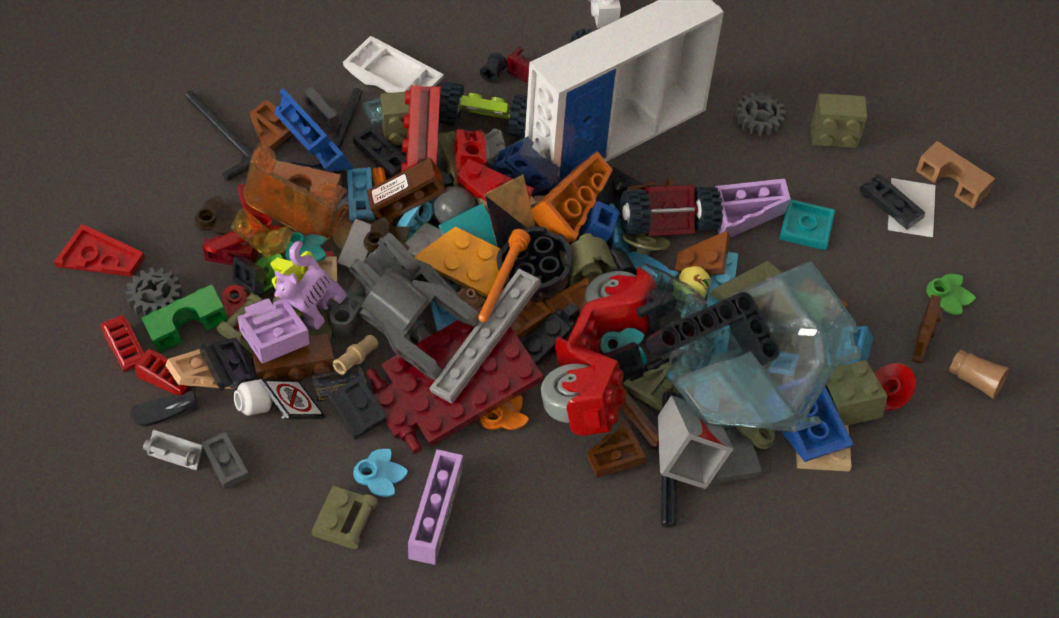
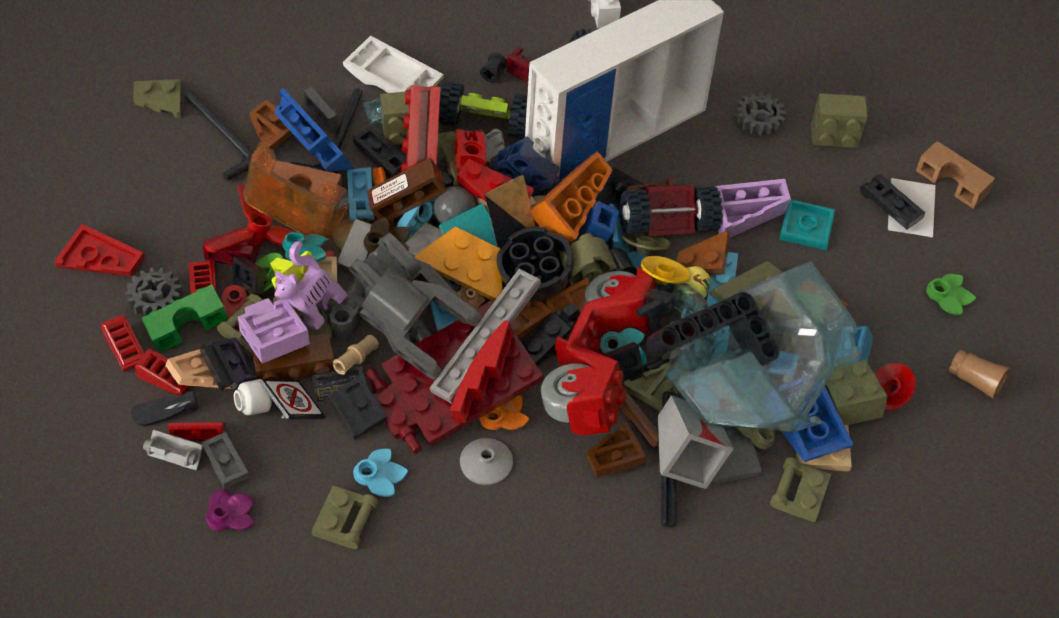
dark brown plate [195,196,242,235] -> none
clear yellow bracket [231,208,294,257] -> none
lavender brick [408,449,463,565] -> none
orange piece [478,229,531,323] -> none
reddish brown wing [912,295,944,364] -> none
none -> olive wing [133,79,181,118]
none -> red slope [168,422,226,441]
none -> red slope [189,260,218,295]
none -> magenta plate [205,489,255,531]
none -> red slope [450,320,513,423]
none -> light grey dish [460,438,513,485]
none -> yellow dish [641,256,690,285]
none -> olive plate [770,458,831,523]

